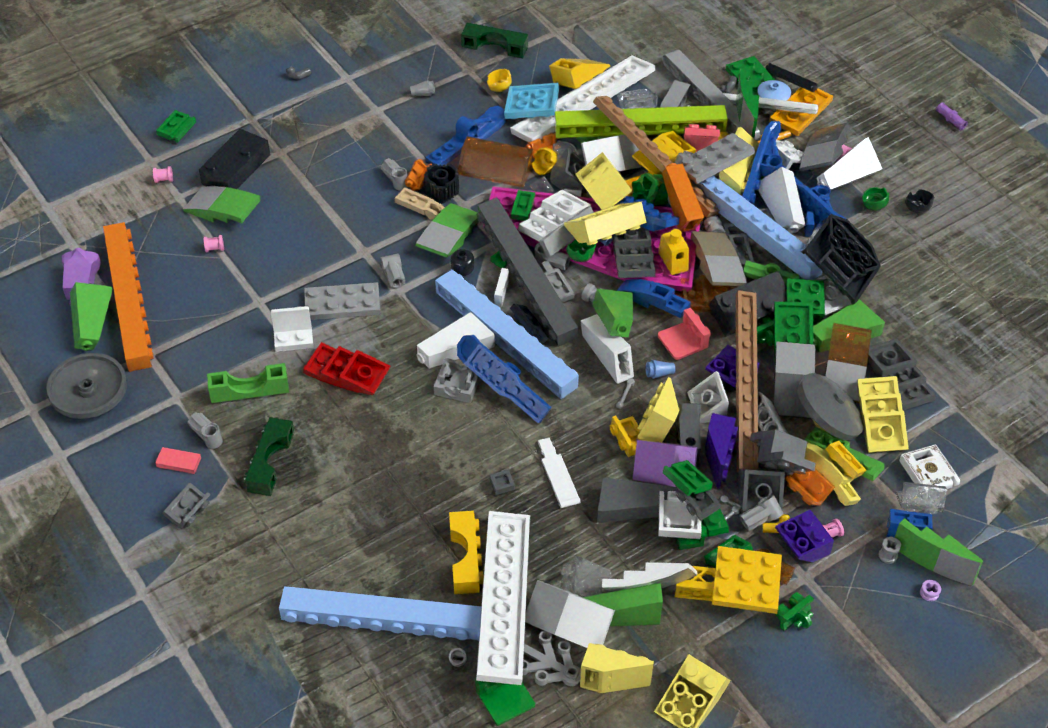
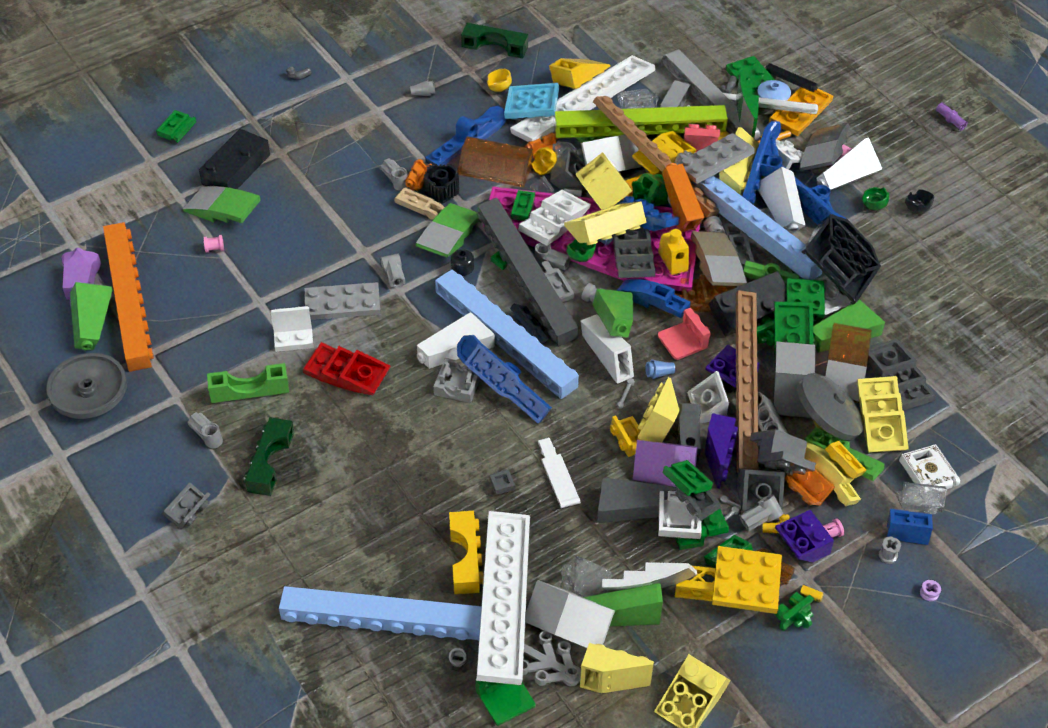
bright pink bush [153,166,173,183] -> none
coral tile [155,447,201,474] -> none
white tile [494,268,509,308] -> none
light grey tile [539,206,594,257] -> none
blue tile [804,212,815,237] -> none
bright green slope [894,518,983,586] -> none
none -> yellow tile [800,585,824,603]

